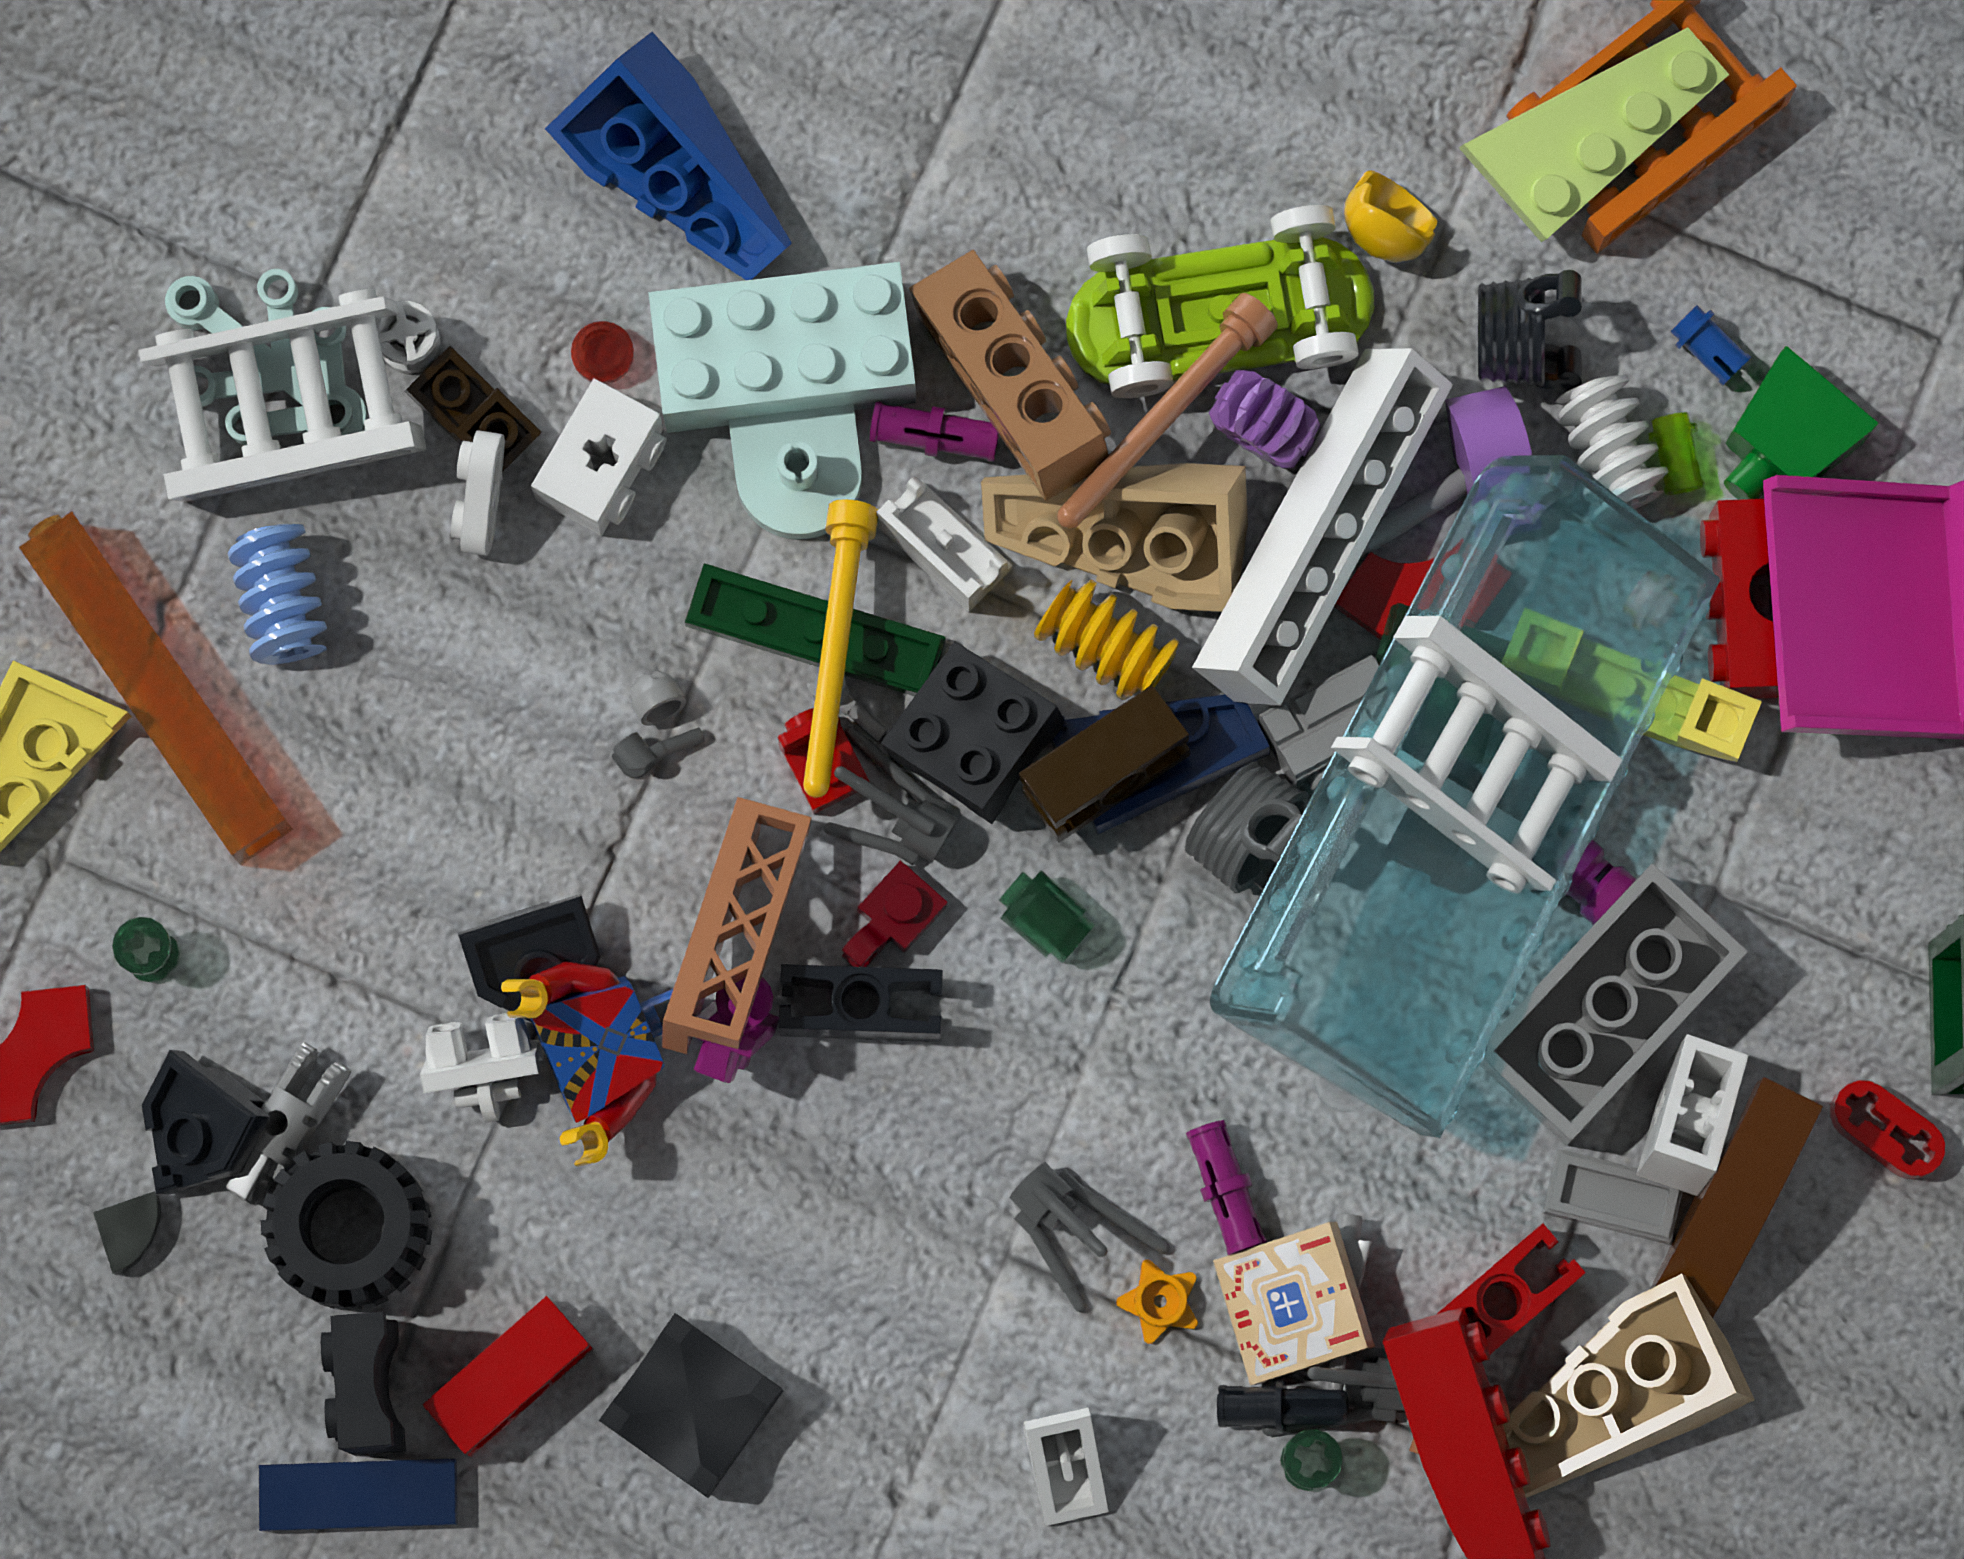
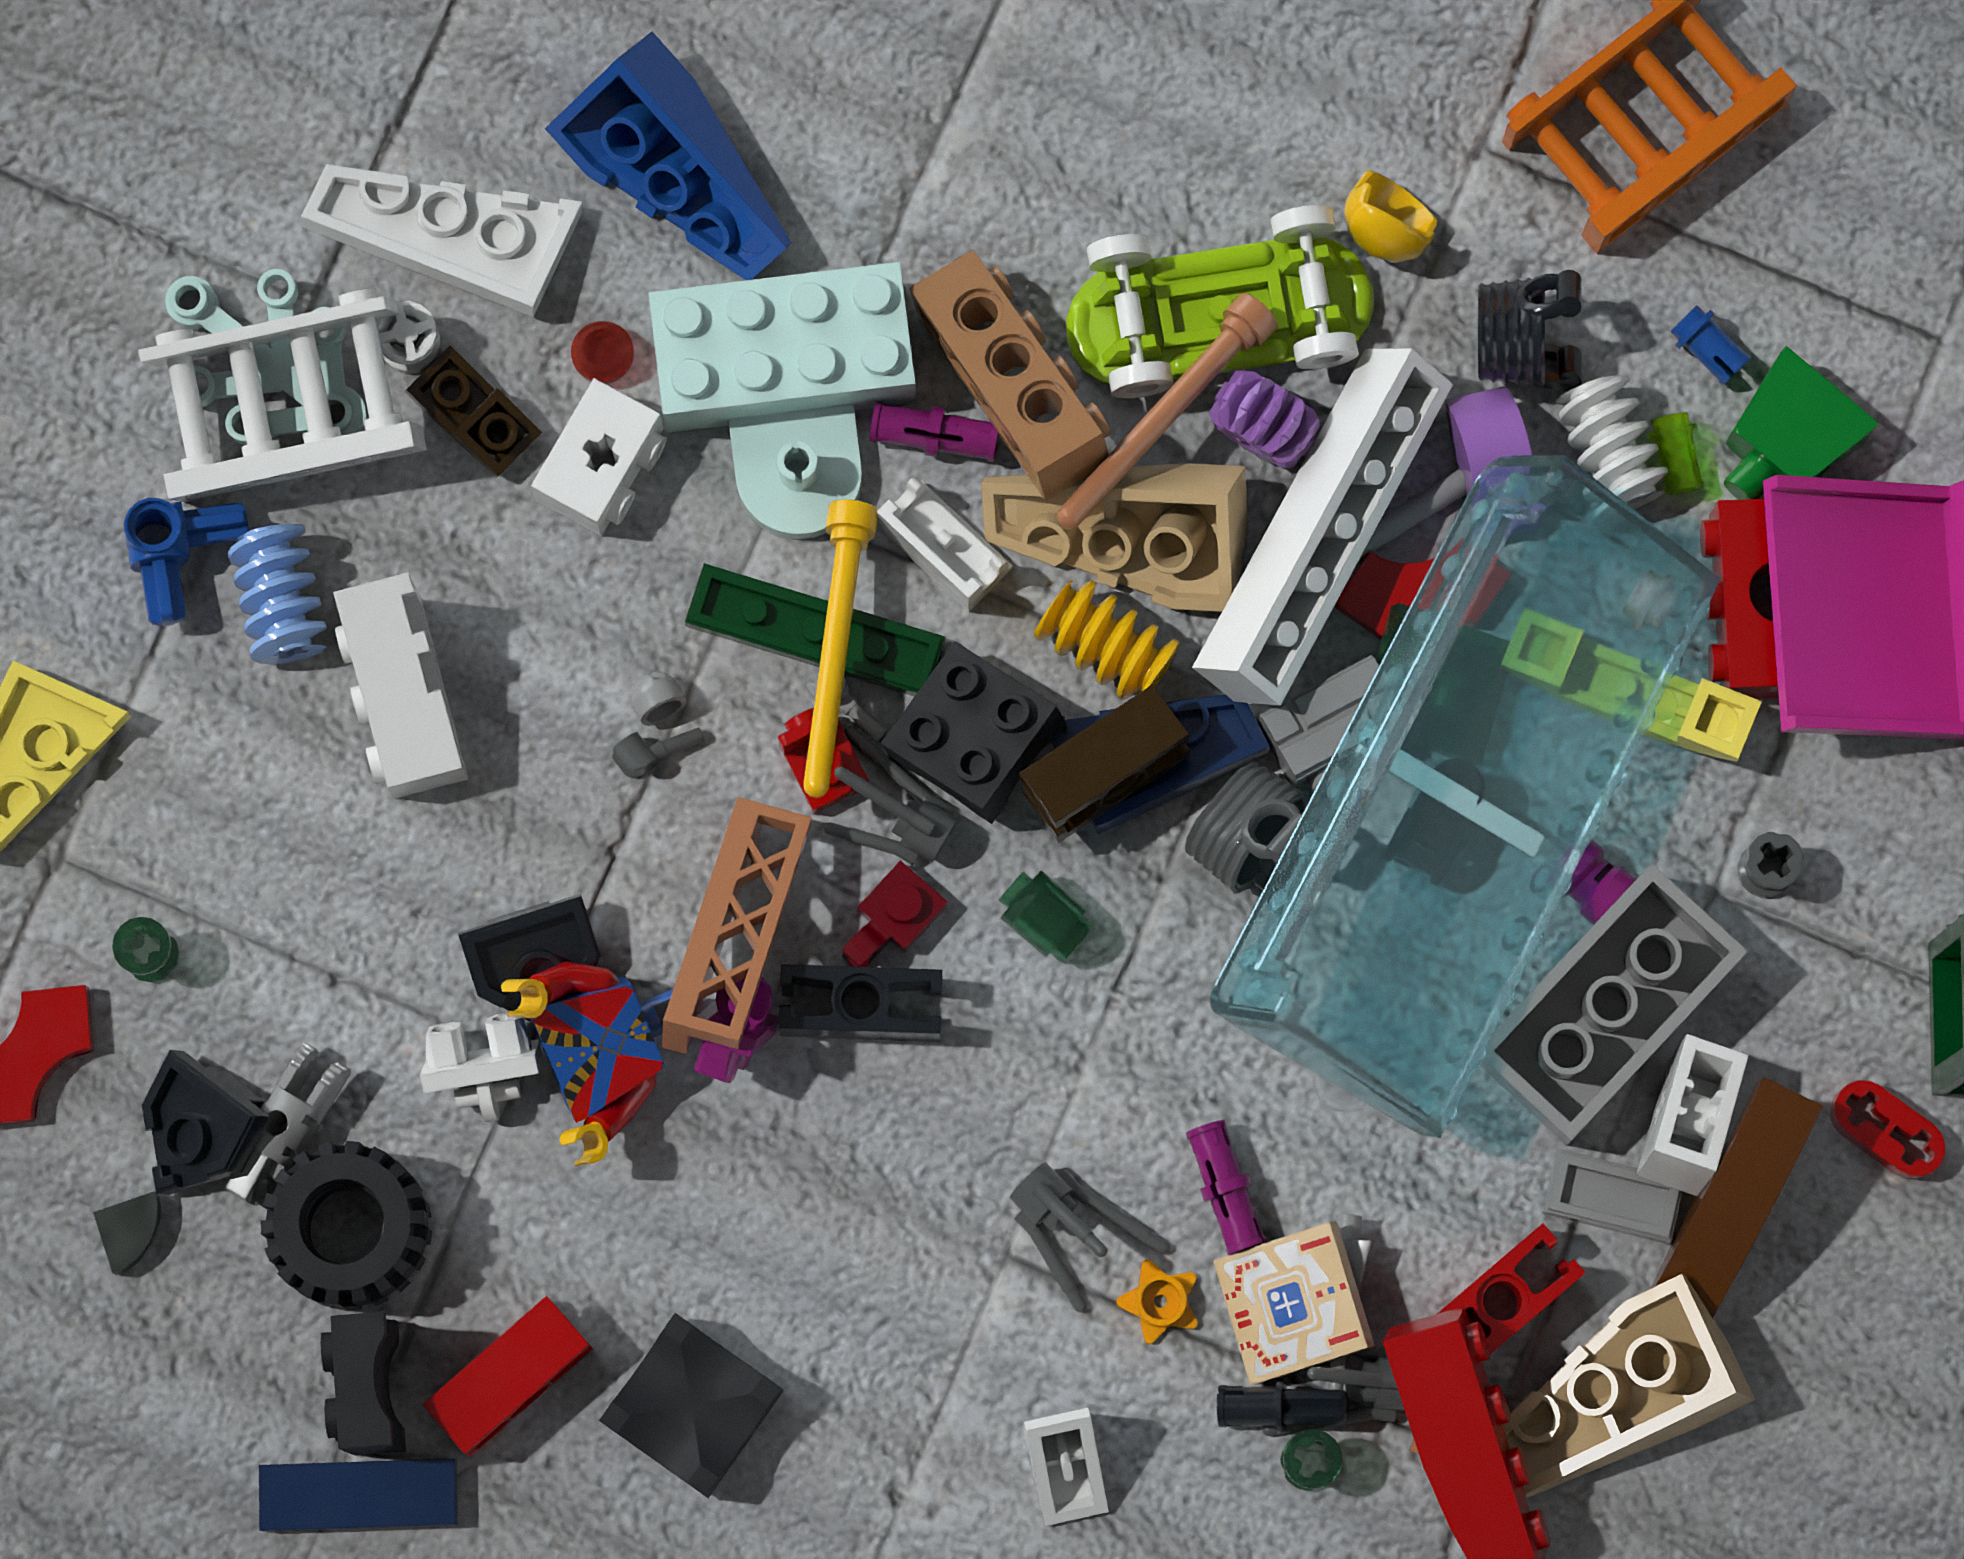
clear orange brick [19,511,293,866] -> none
white plate [451,430,505,556] -> none
white fence [1331,616,1622,894] -> none
yellowish green wing [1459,27,1729,242] -> none
none -> blue axle [124,498,249,626]
none -> white wing [301,164,582,317]
none -> white wedge [333,572,468,799]
none -> dark grey bush [1737,832,1804,898]

